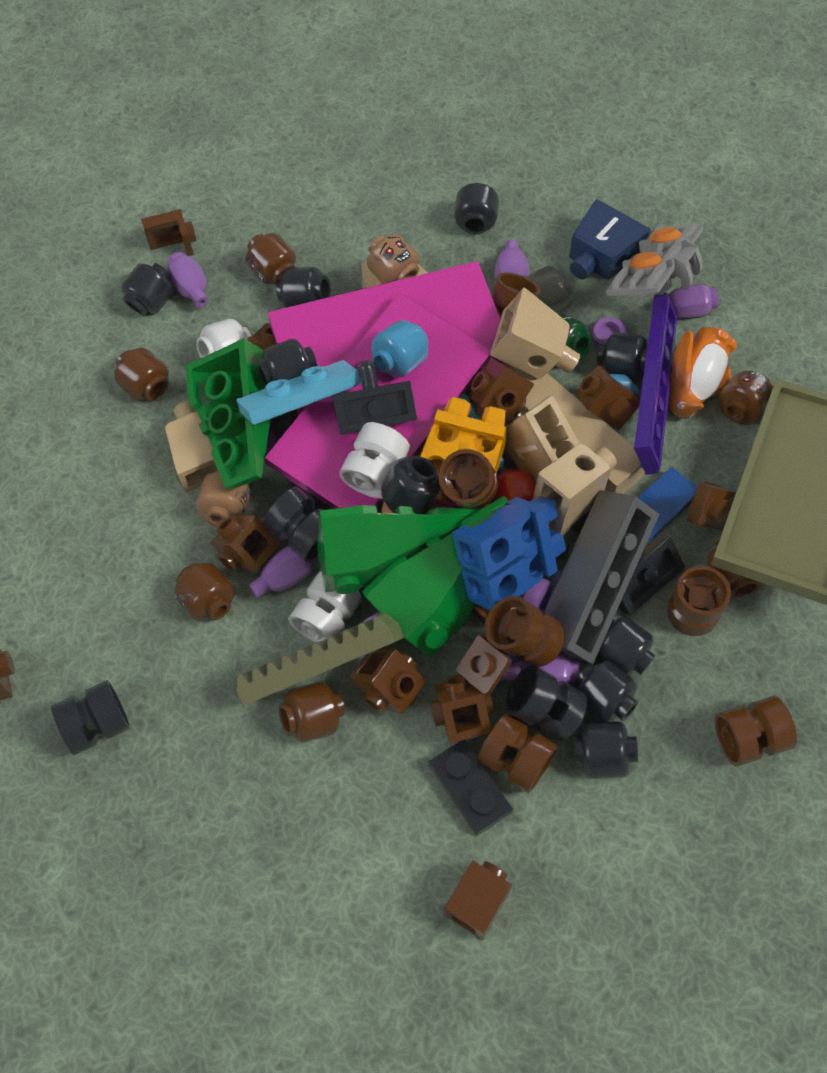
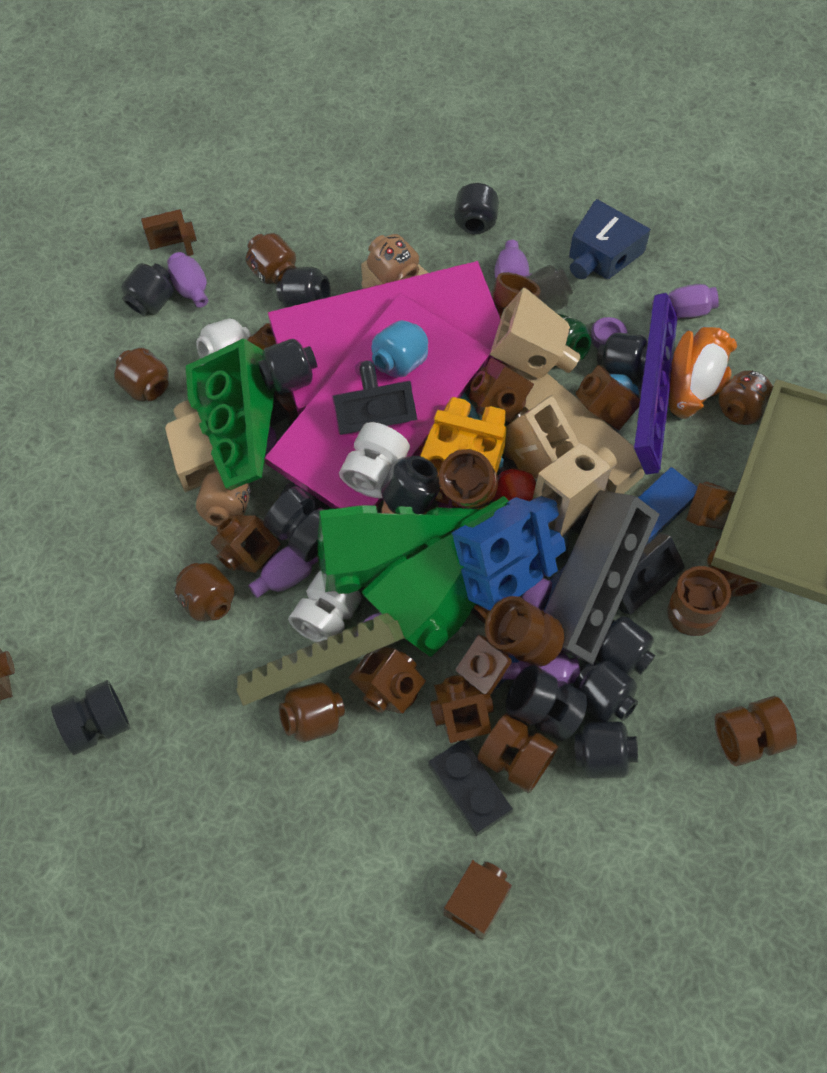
medium azure plate [236,360,361,425] -> none
light grey piece [606,222,703,298] -> none

